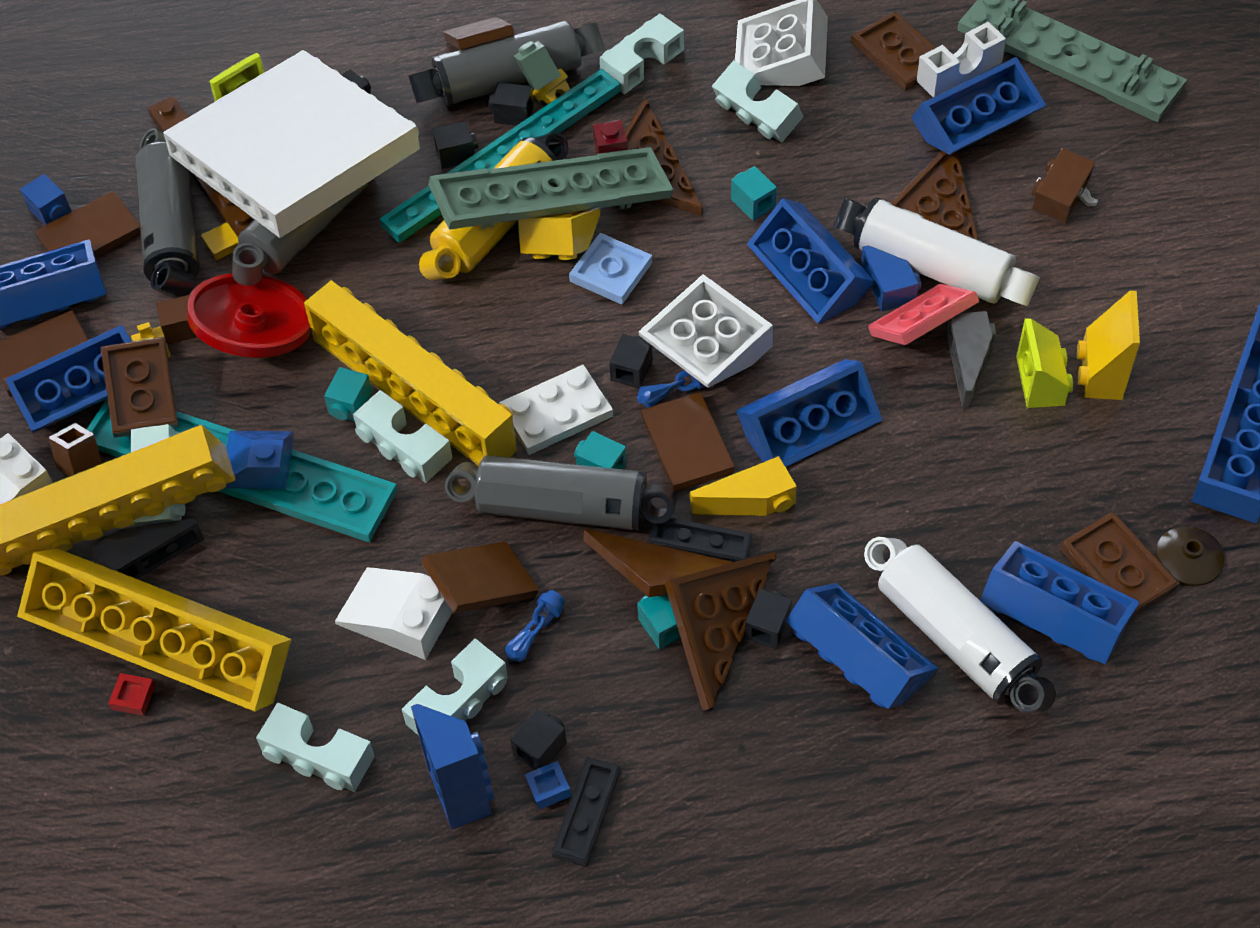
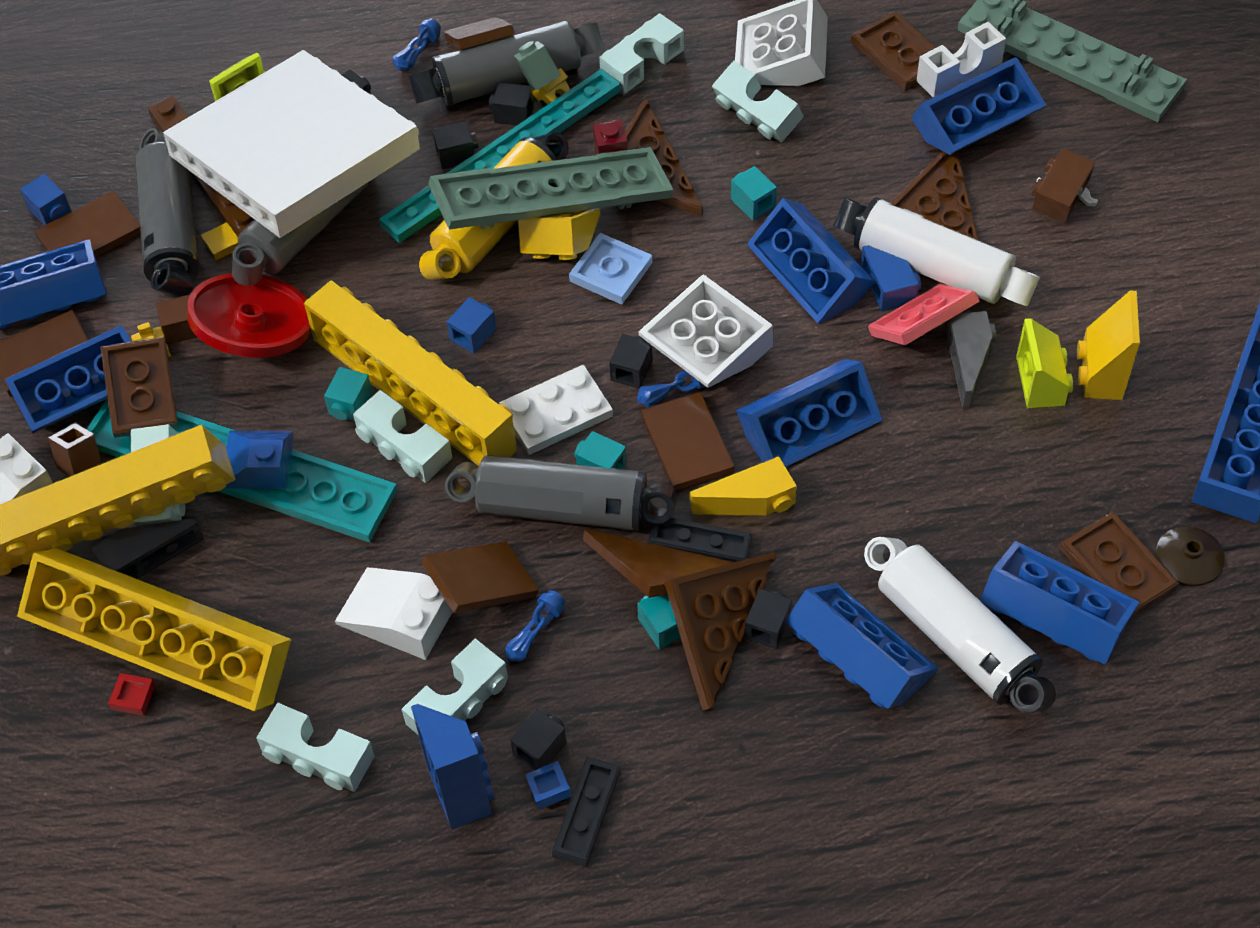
none -> blue piece [393,19,441,72]
none -> blue brick [446,297,496,354]

